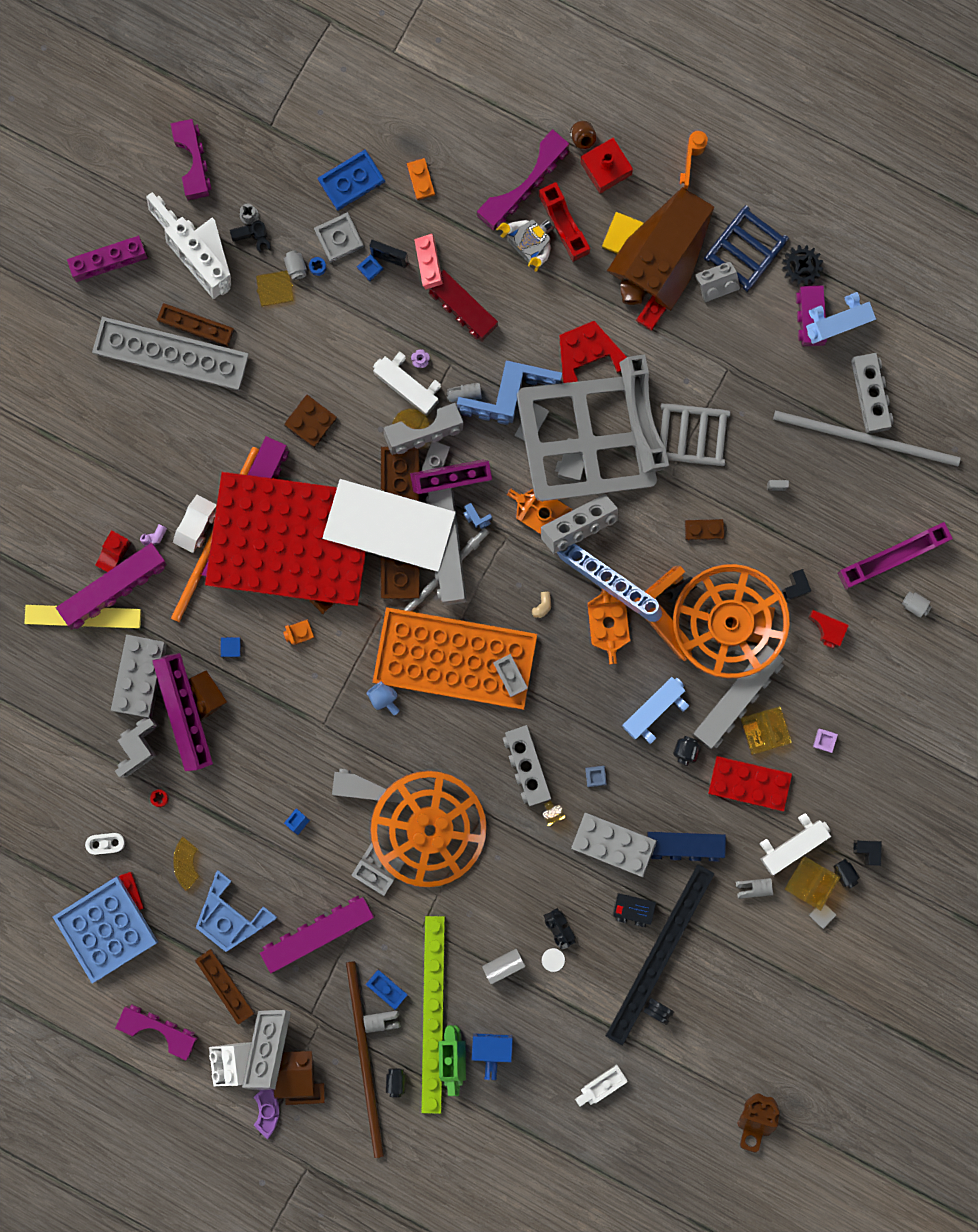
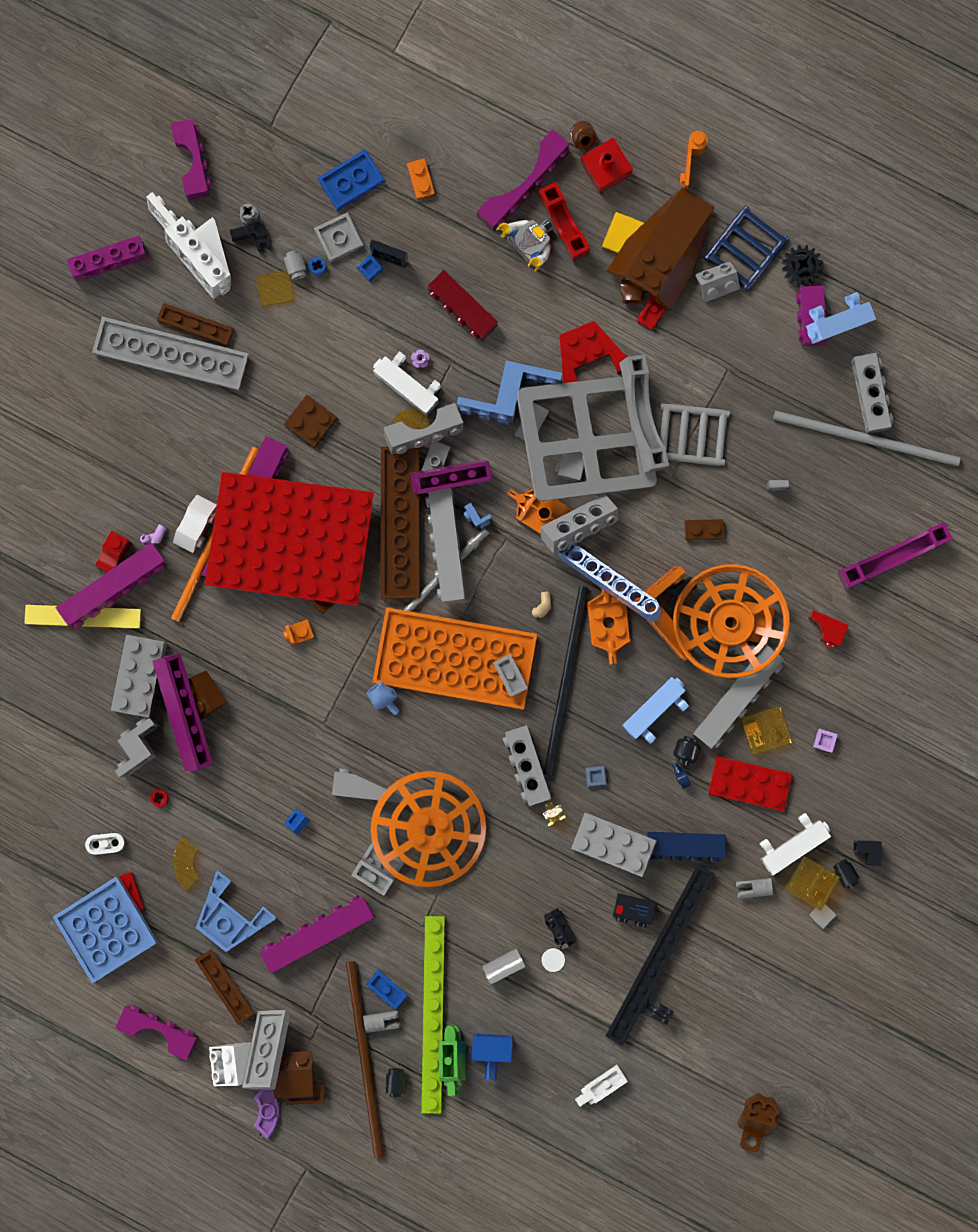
blue tile [221,637,241,657] -> none
white sticker [323,479,455,571] -> none
coral plate [414,234,443,290] -> none
light grey hinge [446,382,482,402] -> none
black piece [782,569,811,602] -> none
light grey brick [902,591,932,618] -> none
none -> black piece [543,586,588,776]
none -> dark blue piece [672,763,691,789]

